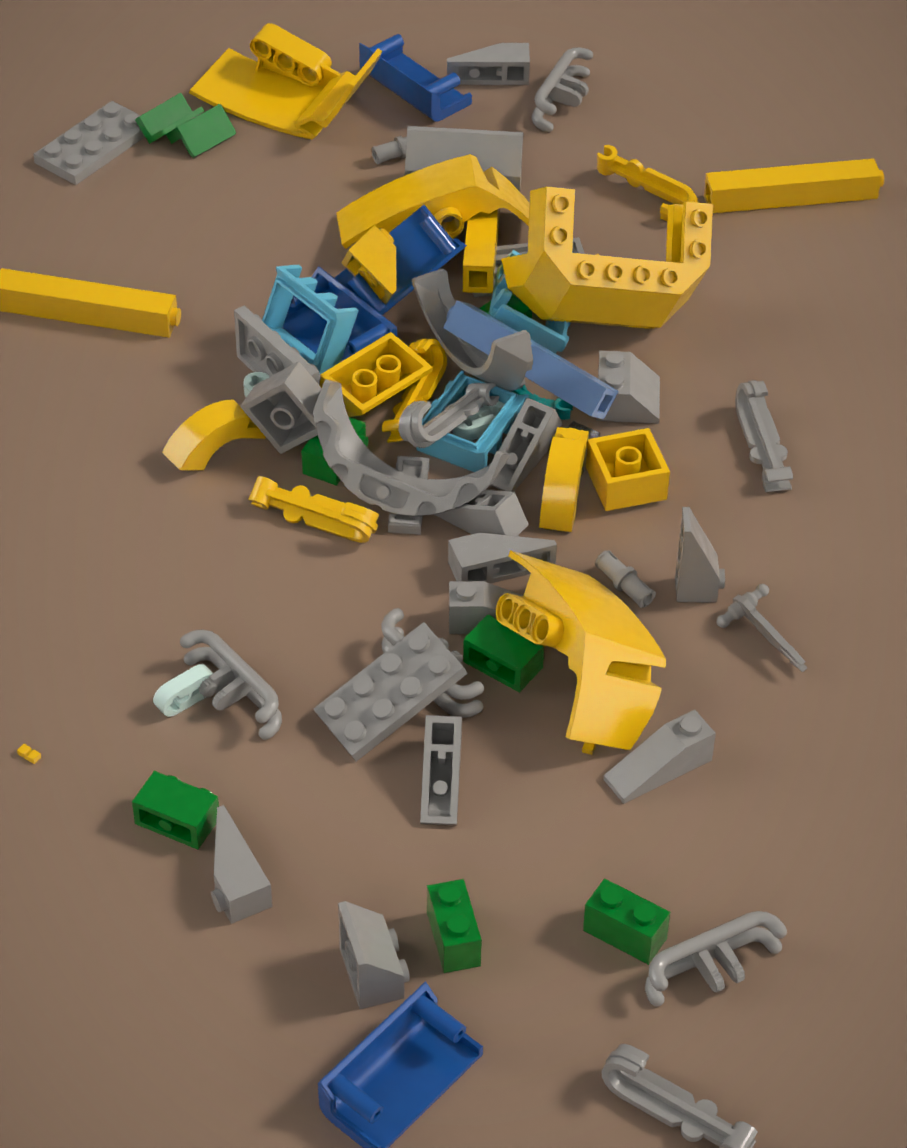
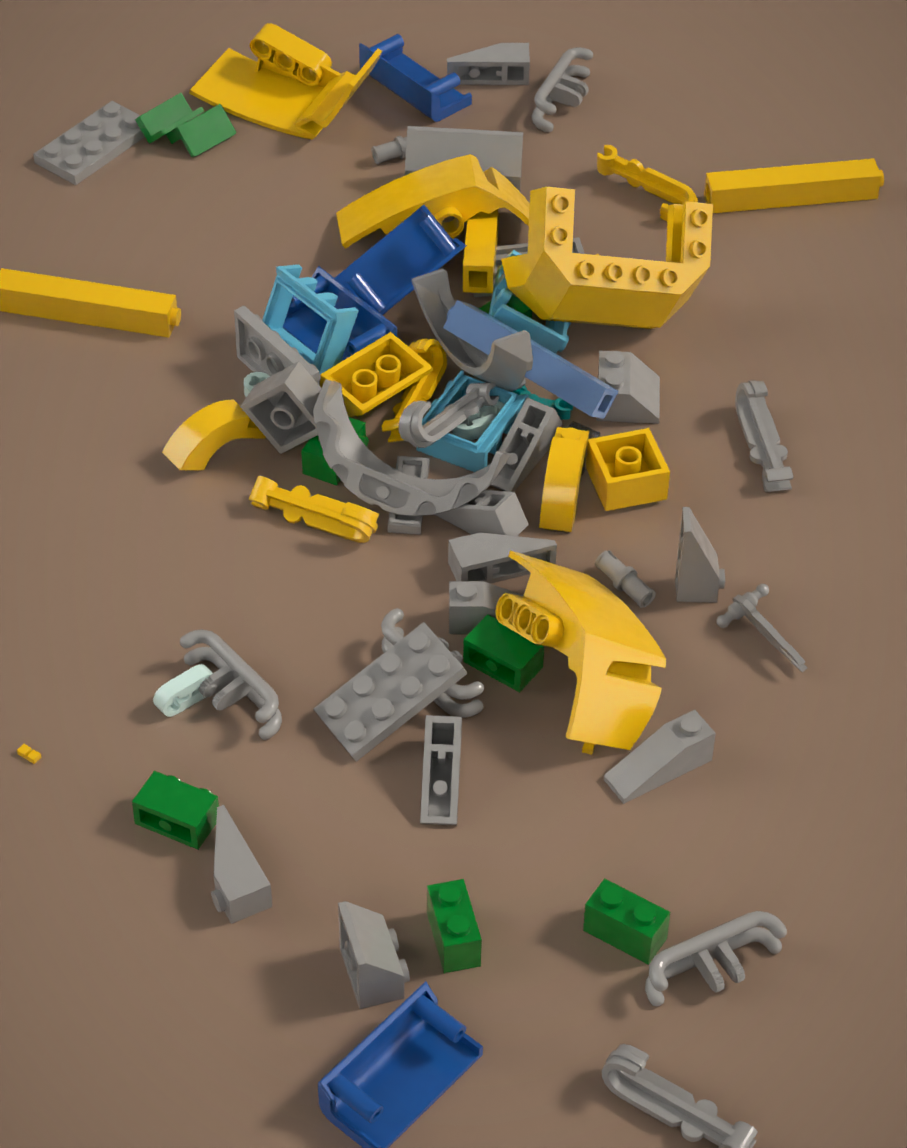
yellow slope [341,225,396,305] -> none

